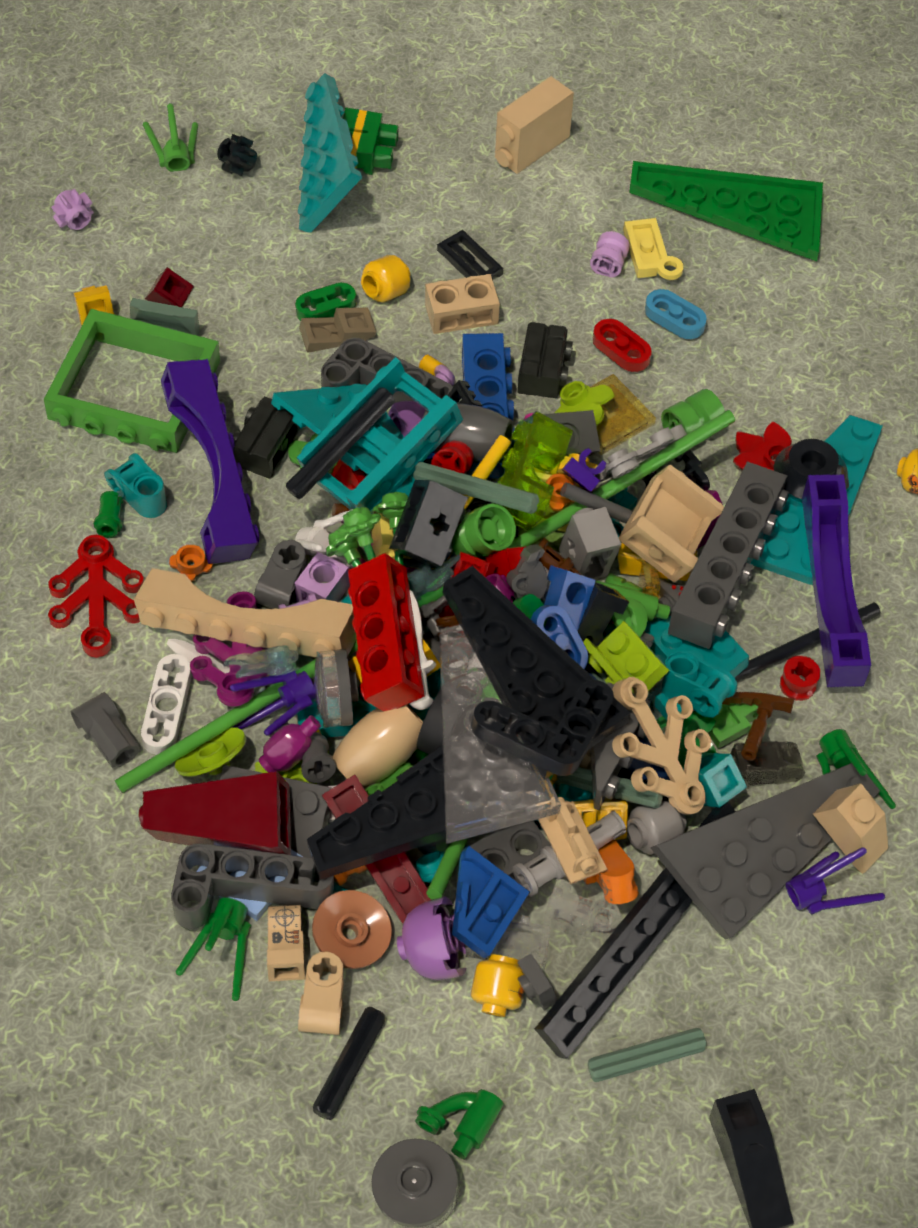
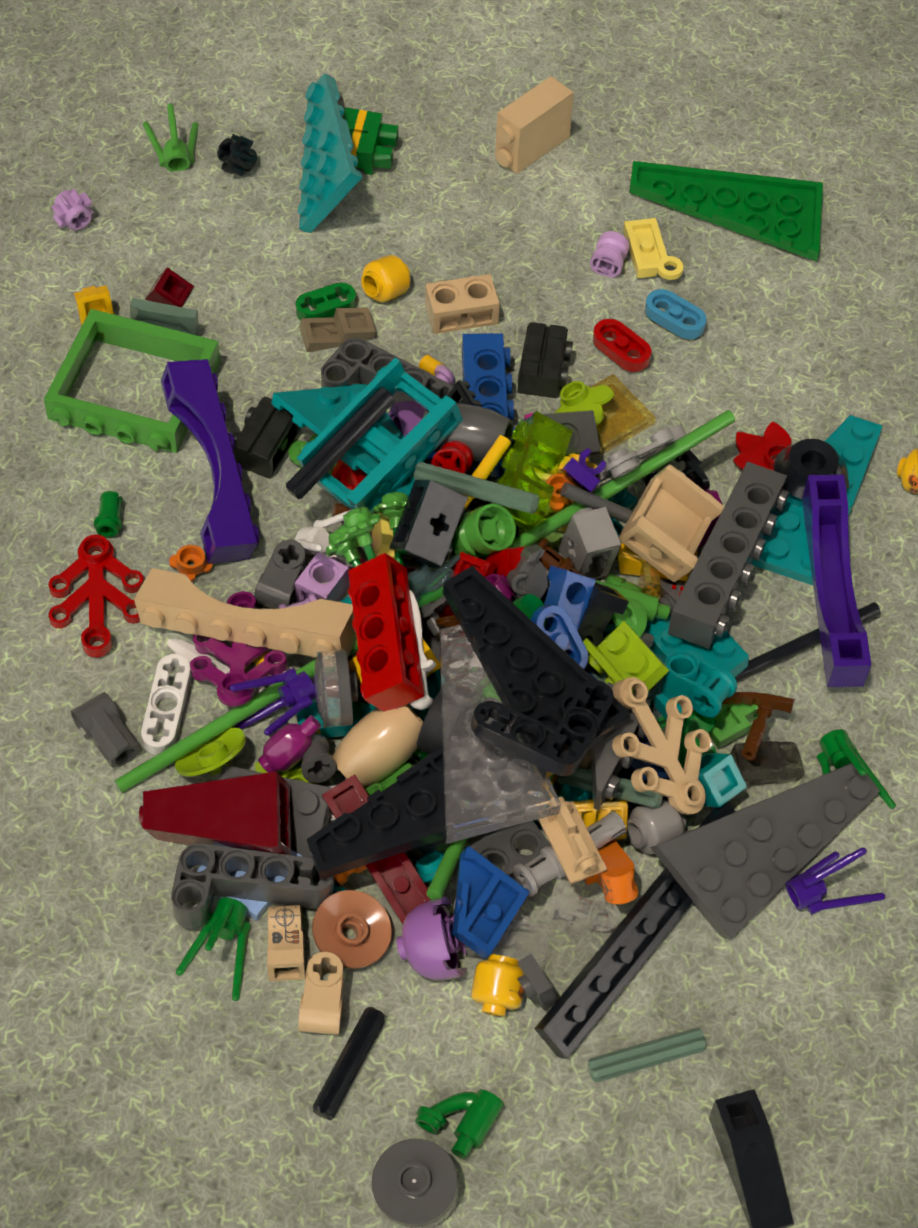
teal piece [104,453,167,518] -> none
clear light blue plate [223,645,299,678] -> none
black tile [437,230,504,281] -> none
bright green wheel [661,389,725,434] -> none
red wheel [779,656,821,701] -> none
tan slope [813,784,888,874] -> none

